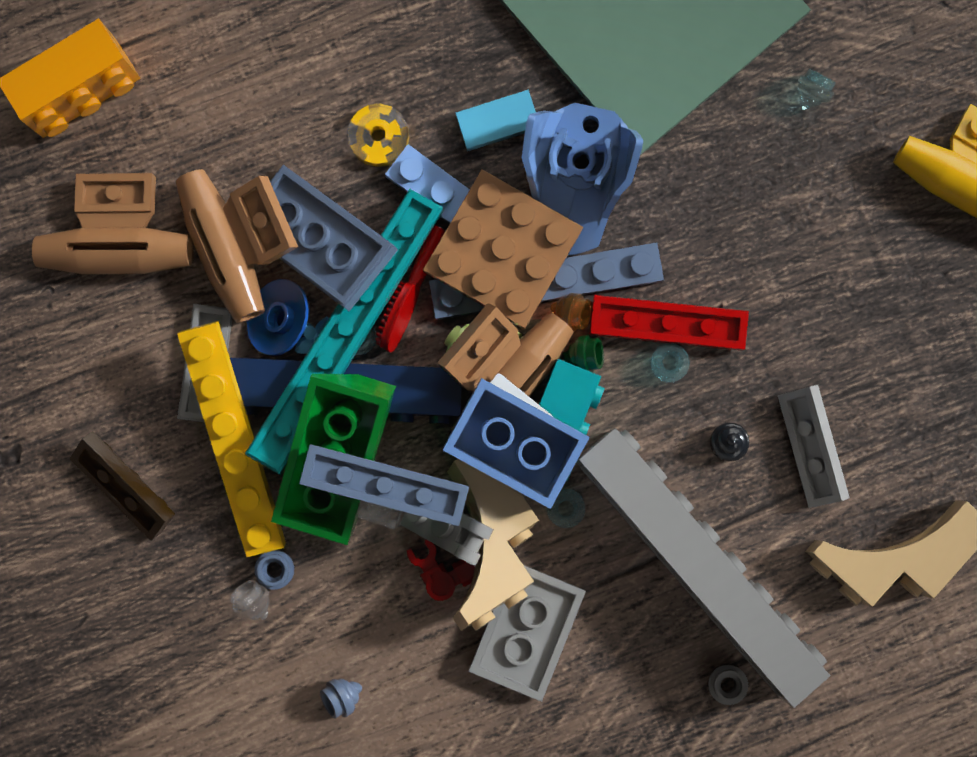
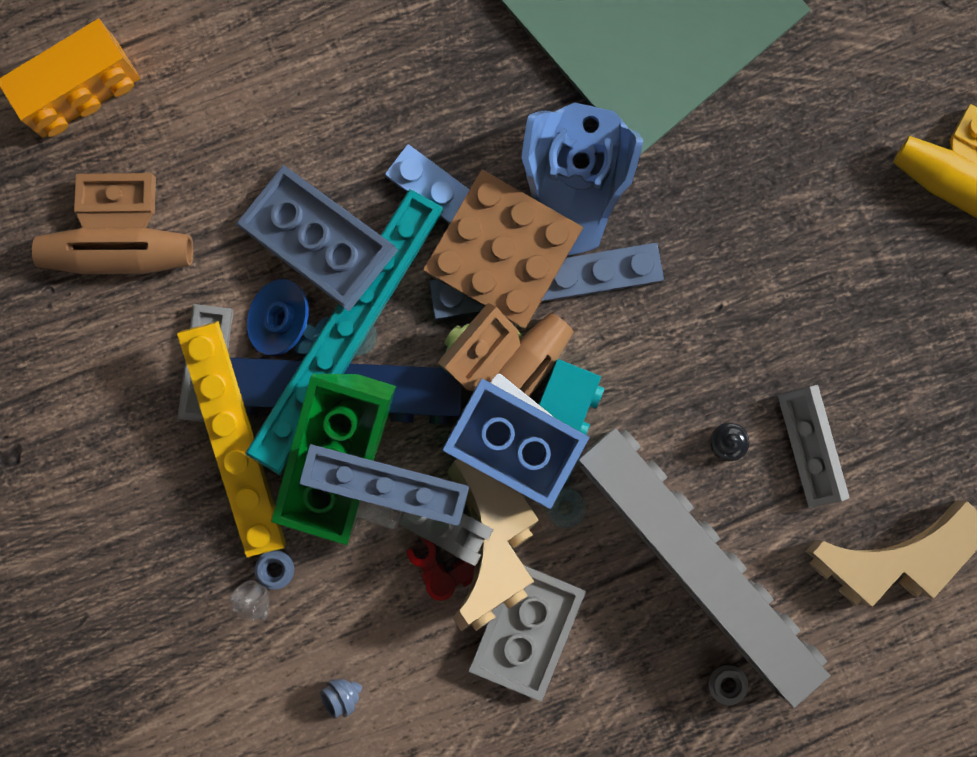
dark brown plate [70,431,175,541] -> none
medium nougat plate [176,169,298,323] -> none
clear piece [347,103,409,167] -> none
red piece [375,225,445,353] -> none
medium azure tile [456,90,536,152] -> none
clear orange plate [550,293,592,331] -> none
dark green plate [562,335,604,373] -> none
red plate [589,295,749,351] -> none
clear light blue plate [650,343,690,382] -> none
clear light blue plate [797,68,836,110] -> none

